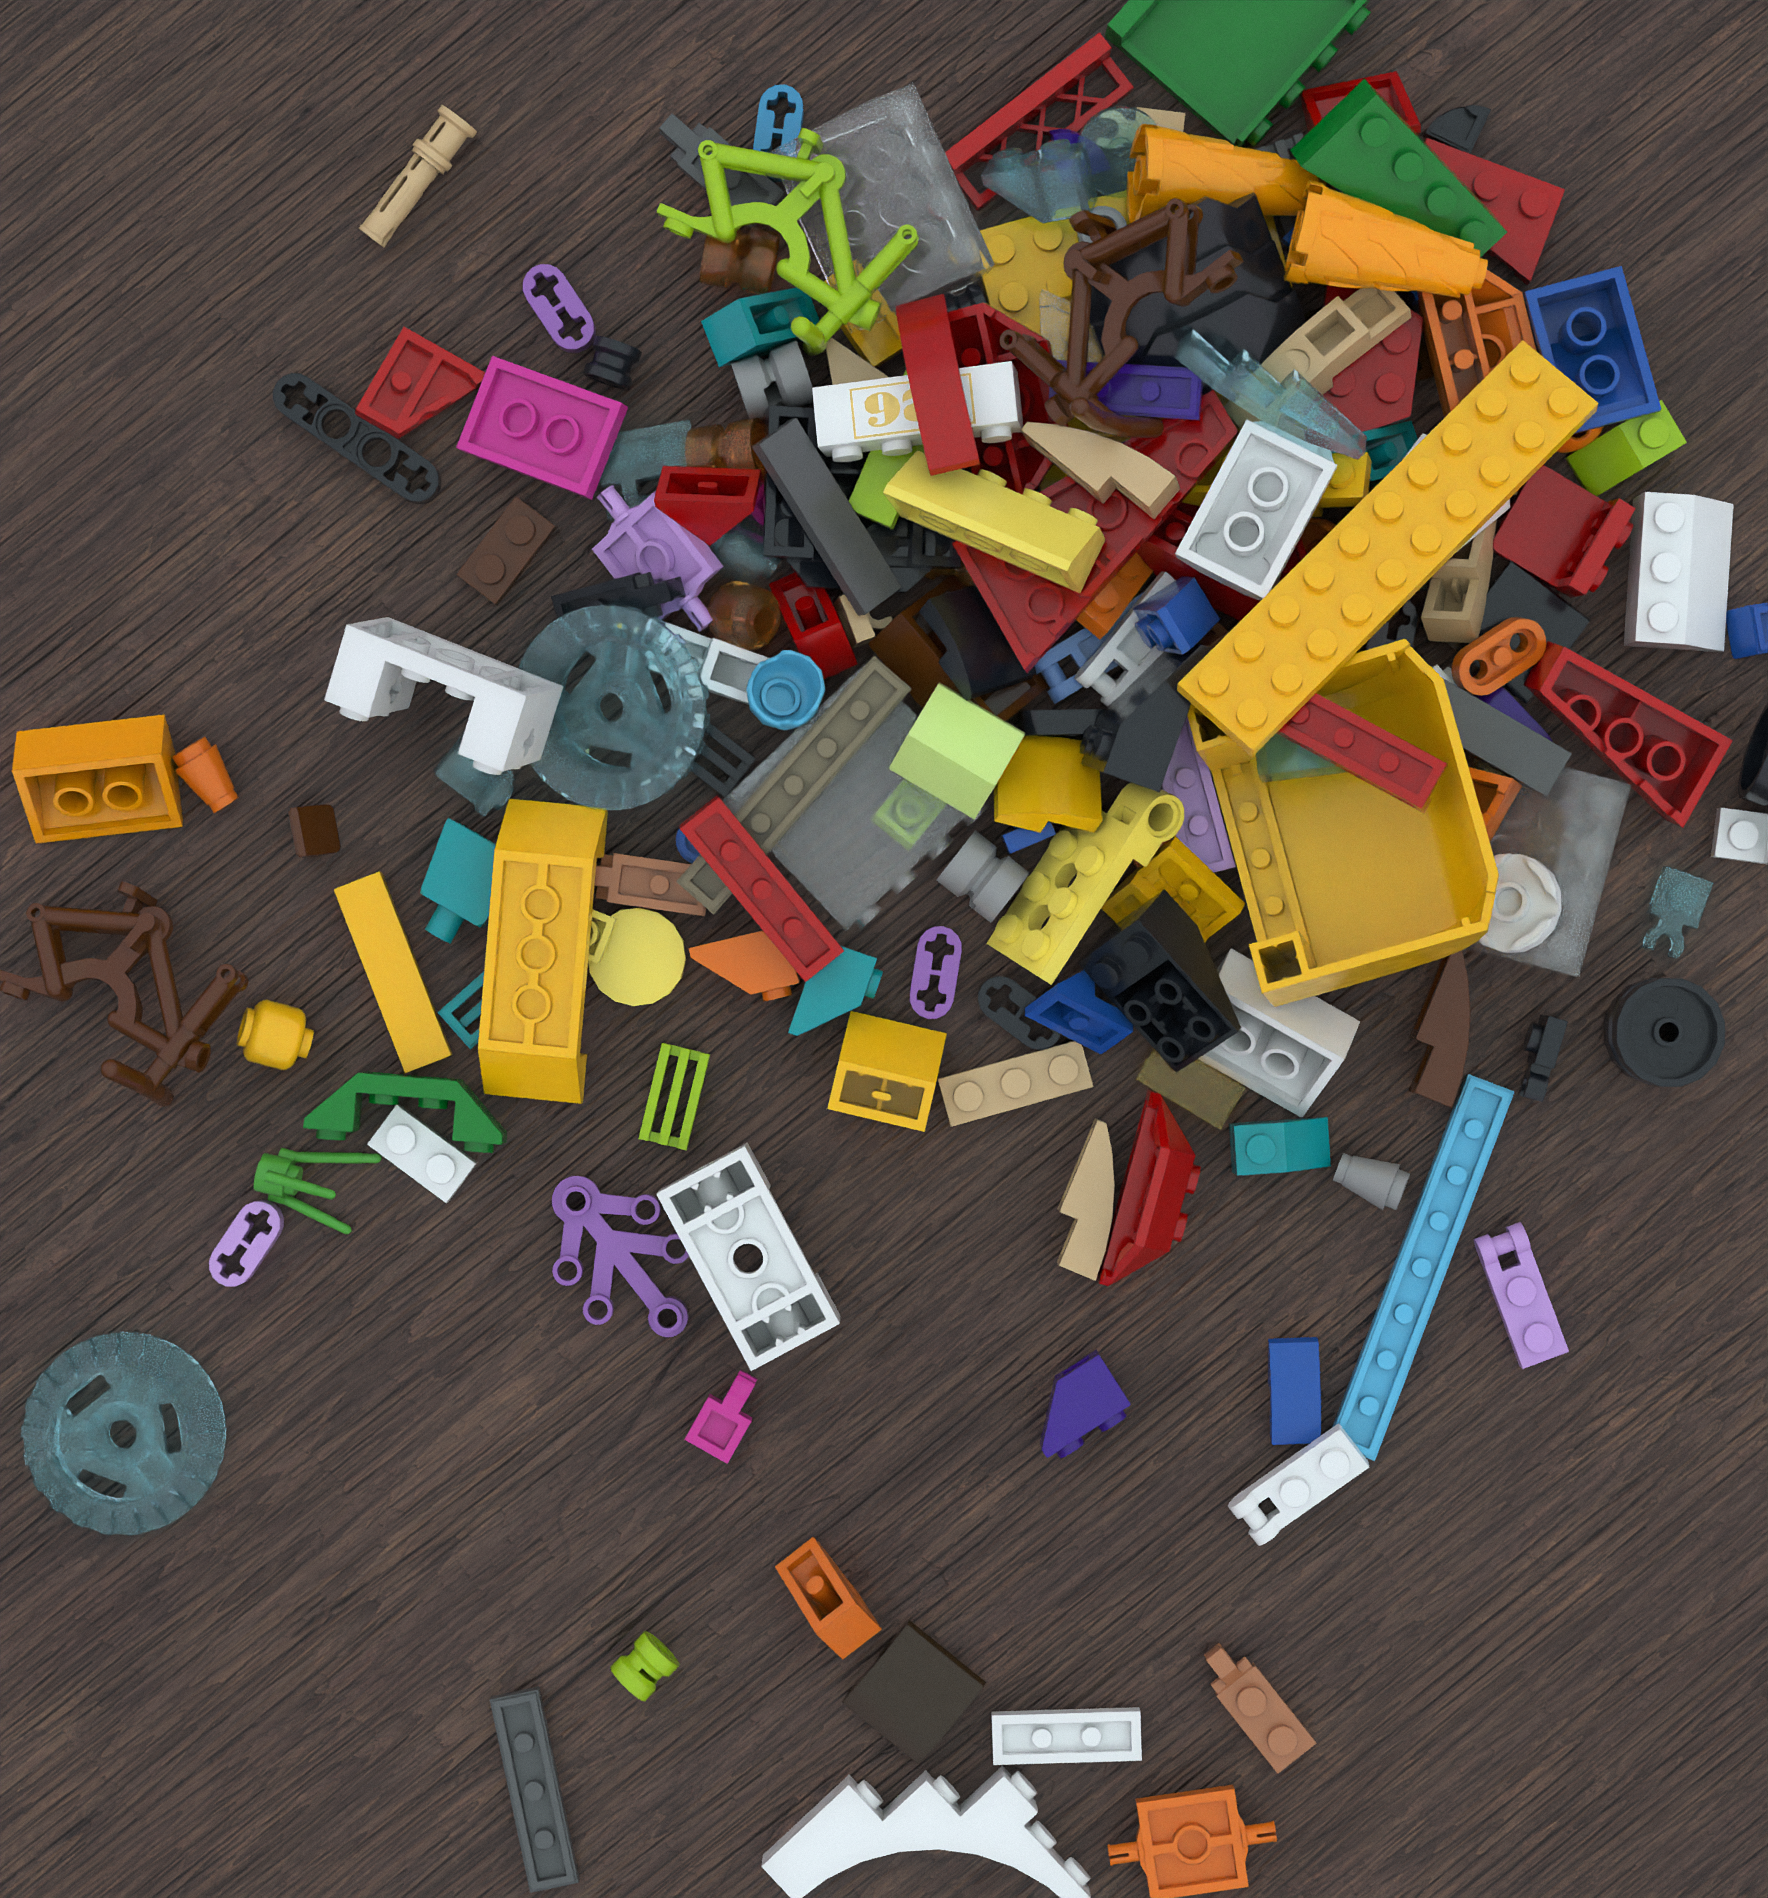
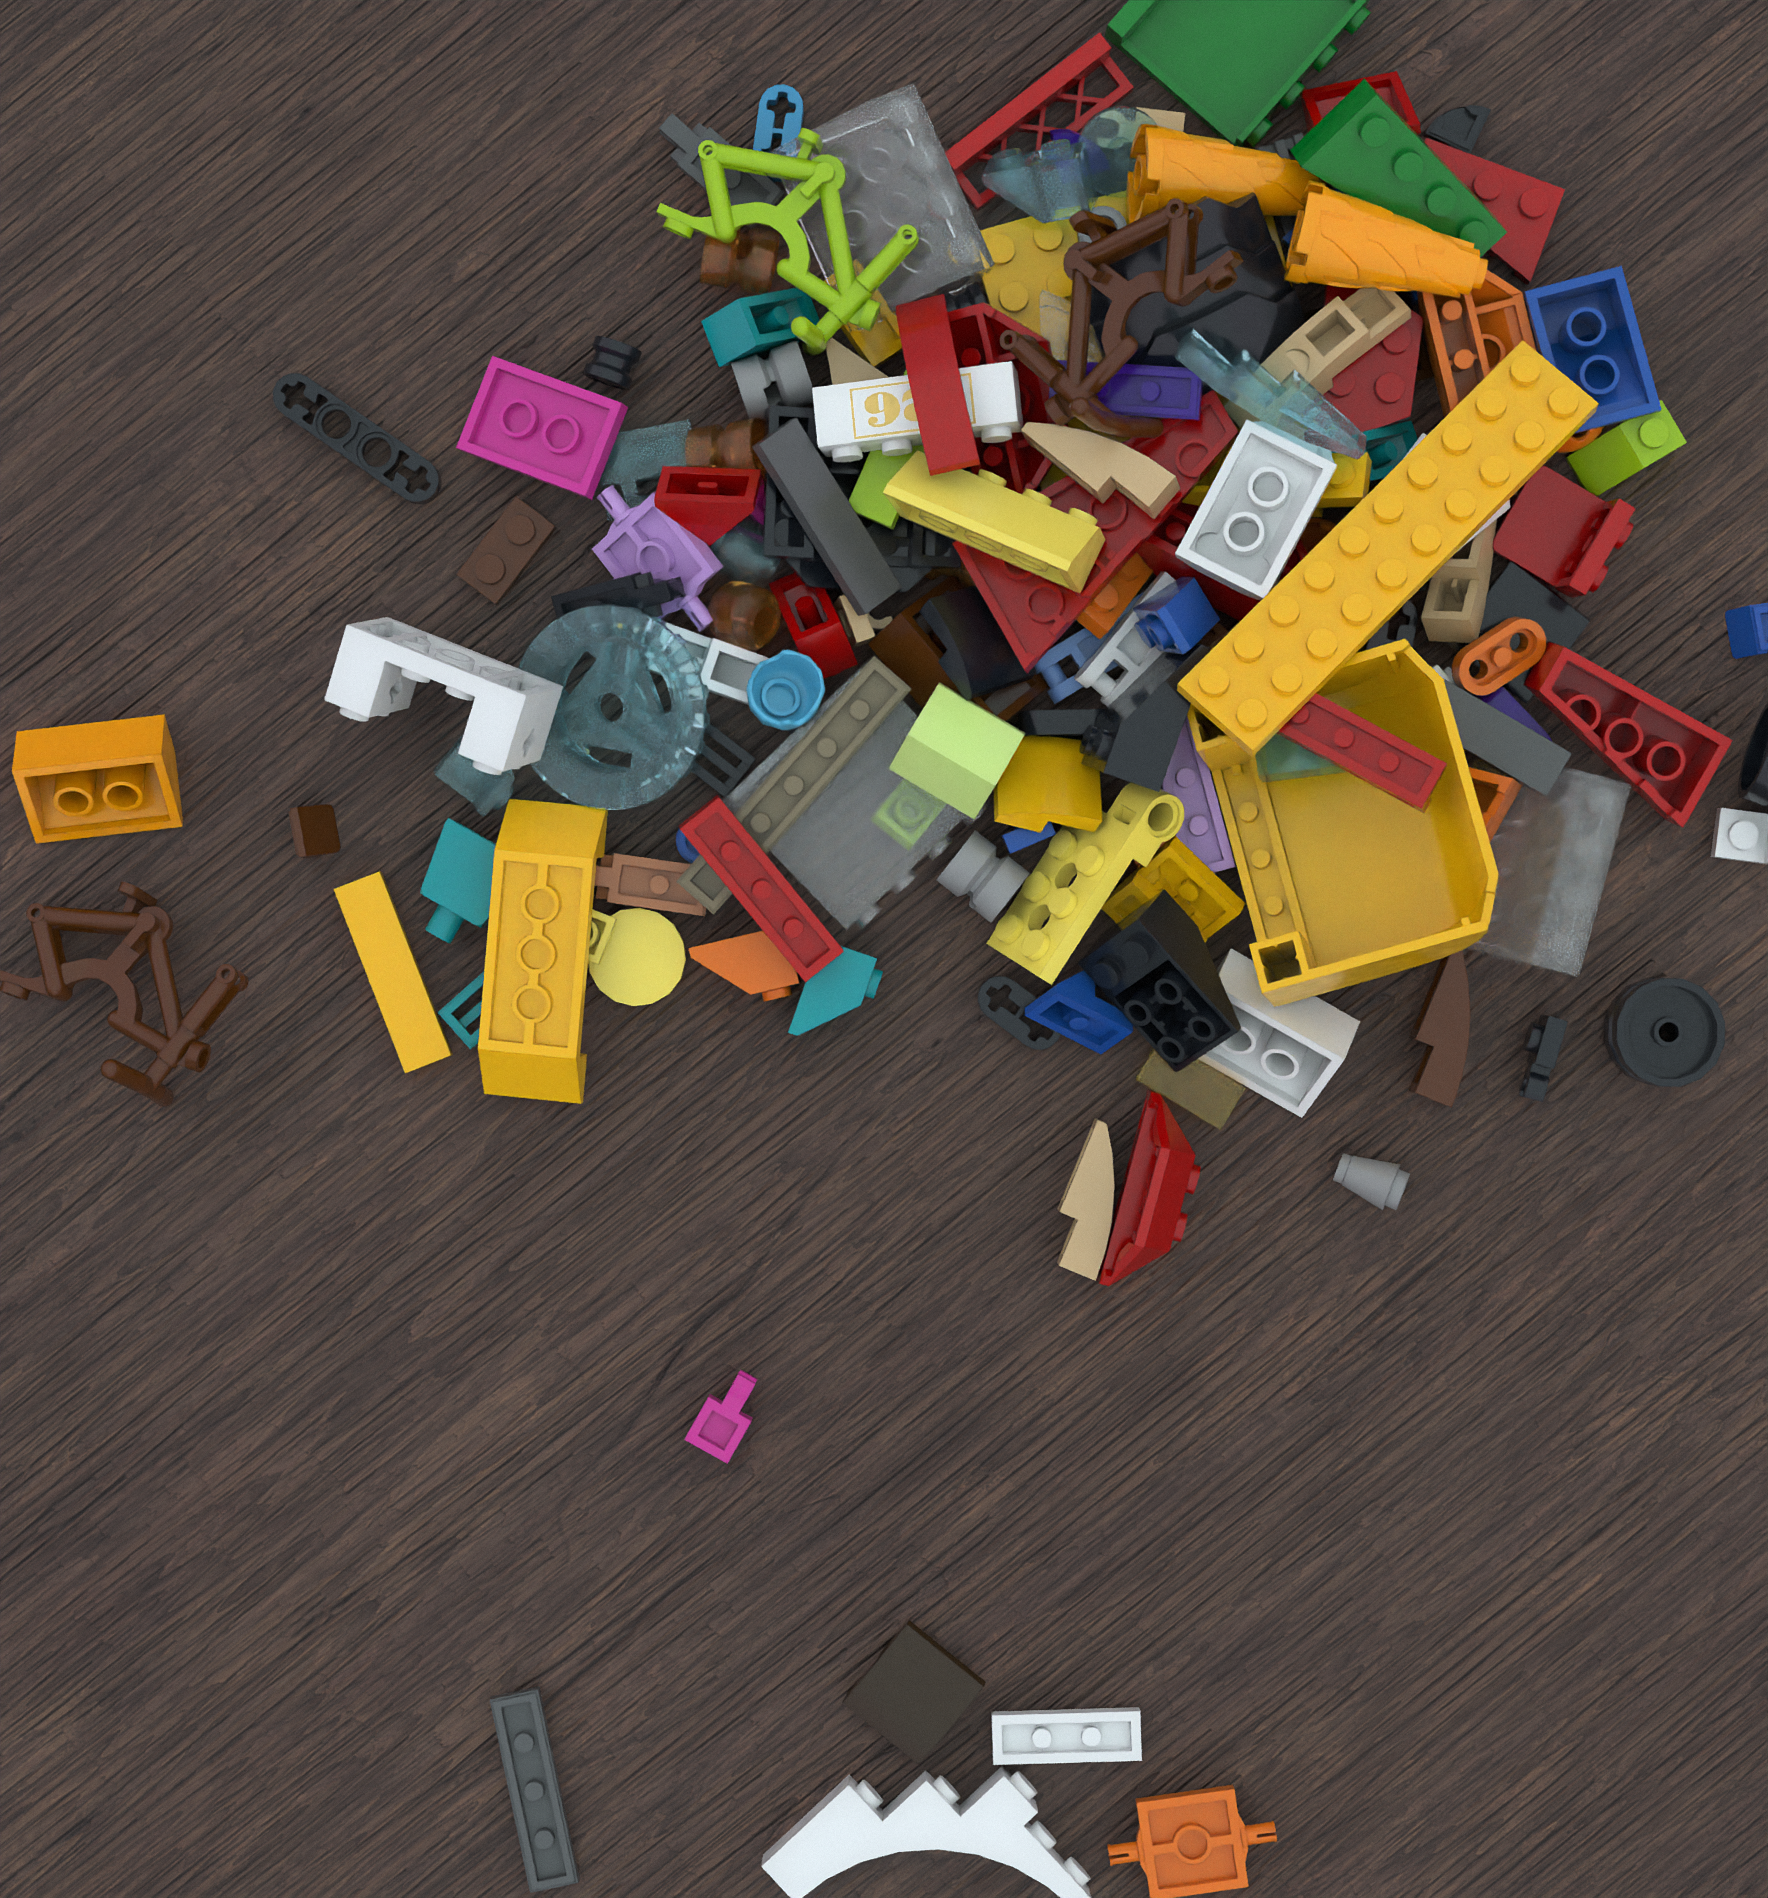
clear light blue gear [21,1332,226,1536] -> none
orange cone [171,736,239,813] -> none
lavender beam [209,1200,284,1287] -> none
yellow head [236,1000,314,1070] -> none
bright green plant [254,1148,382,1235] -> none
green slope [303,1071,507,1153] -> none
red wing [355,327,485,439] -> none
tan pin [359,105,477,248] -> none
white plate [367,1104,478,1203] -> none
medium lavender beam [523,264,596,353] -> none
medium lavender plant [552,1176,689,1337] -> none
lime wheel [610,1631,680,1702] -> none
lime tile [638,1043,711,1151] -> none
white plate [656,1142,841,1371] -> none
orange slope [775,1537,882,1660] -> none
yellow slope [827,1011,947,1132] -> none
medium lavender beam [910,926,962,1019] -> none
tan plate [938,1041,1094,1127] -> none
dark purple slope [1040,1350,1131,1458] -> none
nougat hinge [1204,1643,1316,1774] -> none
teal slope [1228,1117,1331,1176] -> none
white plate [1228,1423,1369,1546] -> none
blue slope [1268,1337,1321,1445] -> none
medium azure tile [1332,1074,1514,1461] -> none
lavender plate [1474,1222,1569,1369] -> none
white tile [1479,853,1562,953] -> none
white slope [1624,492,1733,652] -> none
clear light blue plate [1643,866,1714,959] -> none

